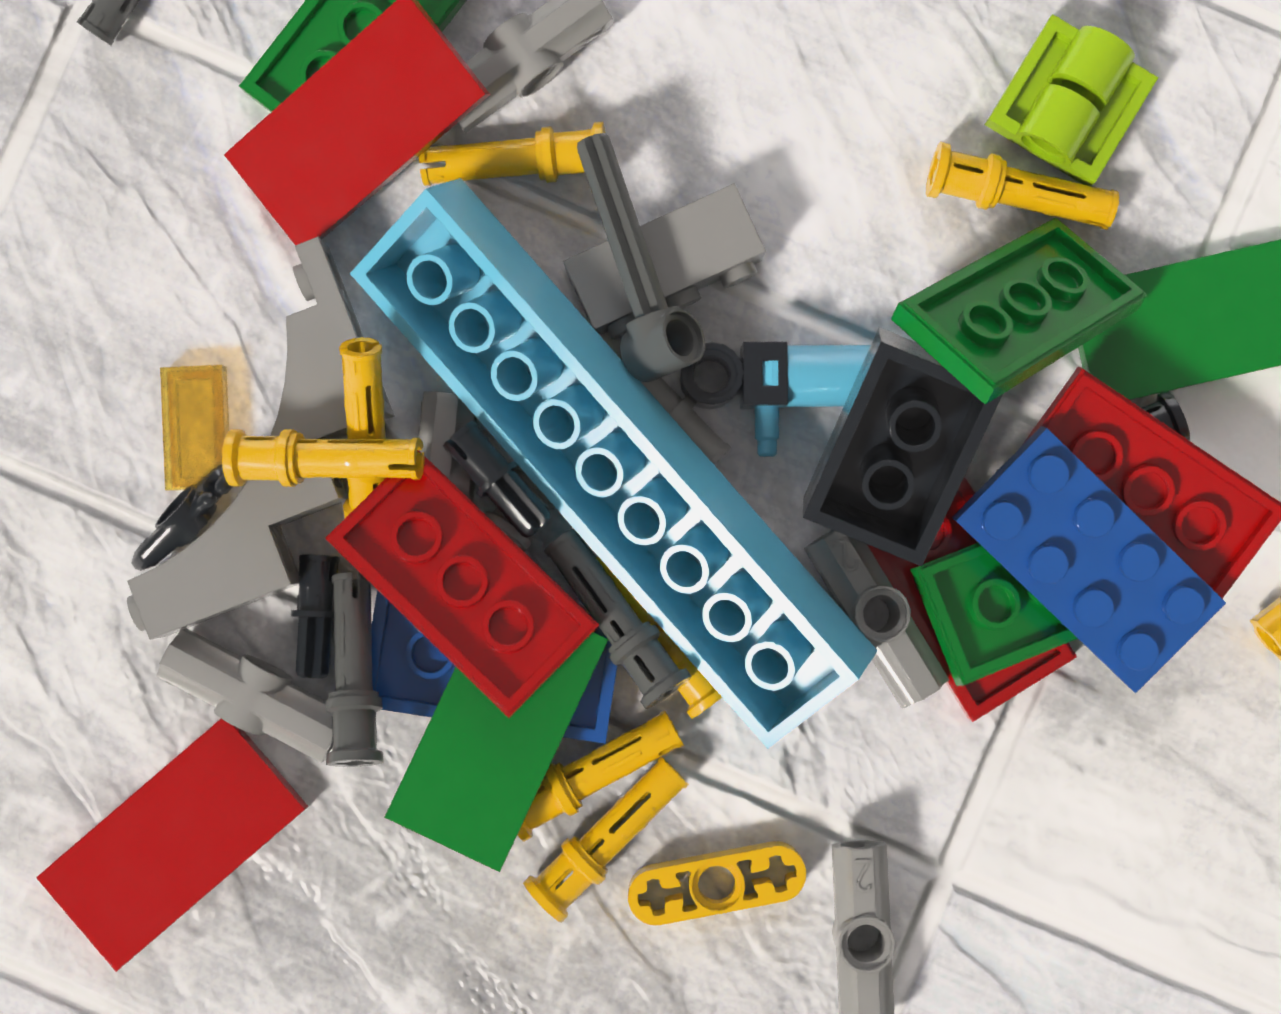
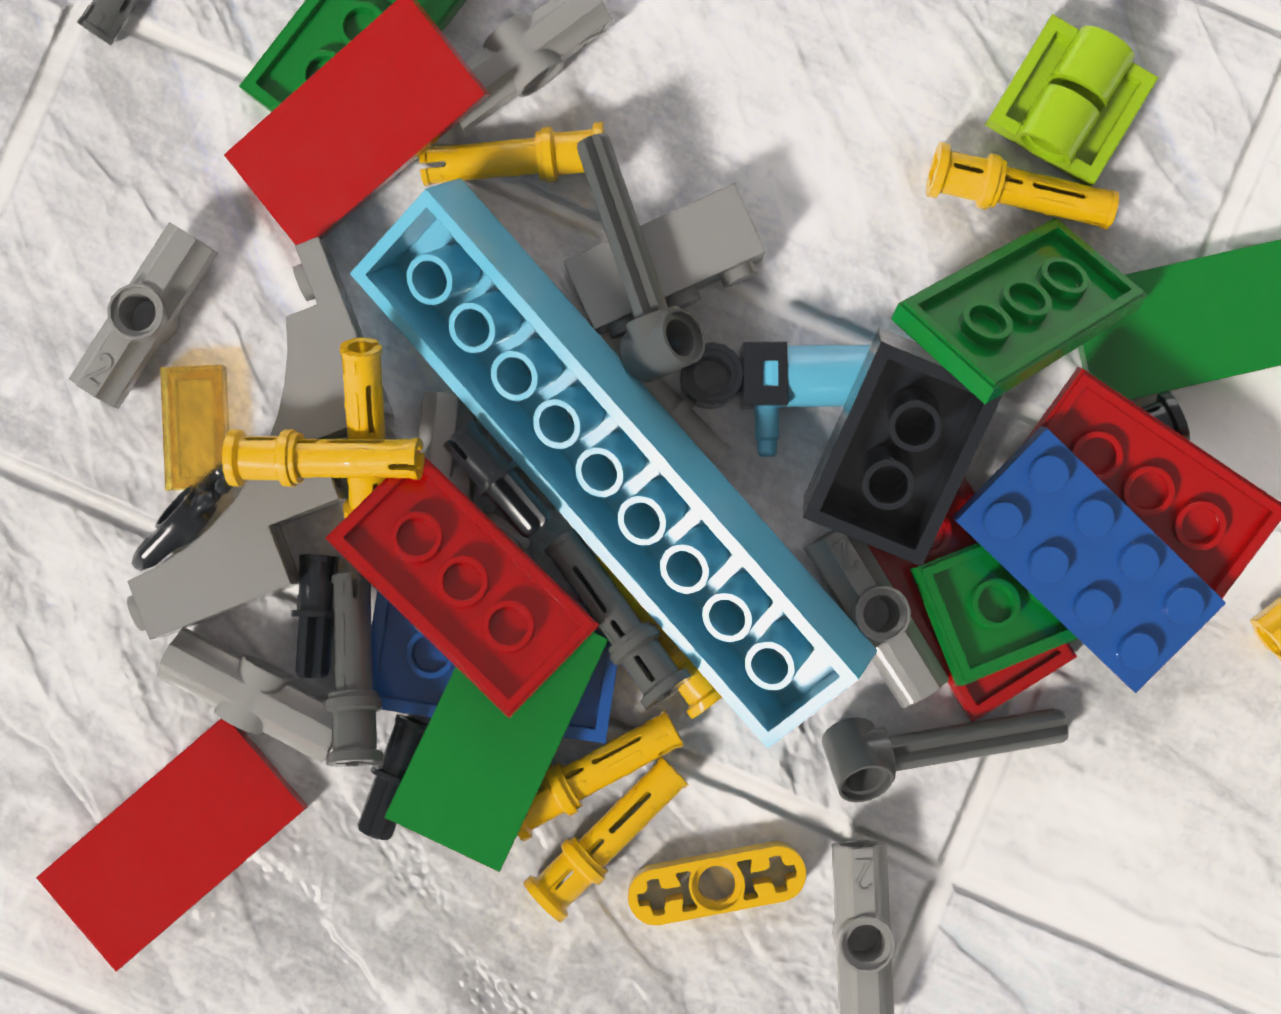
none -> light grey piece [69,222,219,409]
none -> black axle [357,714,428,840]
none -> dark grey axle [822,708,1069,802]

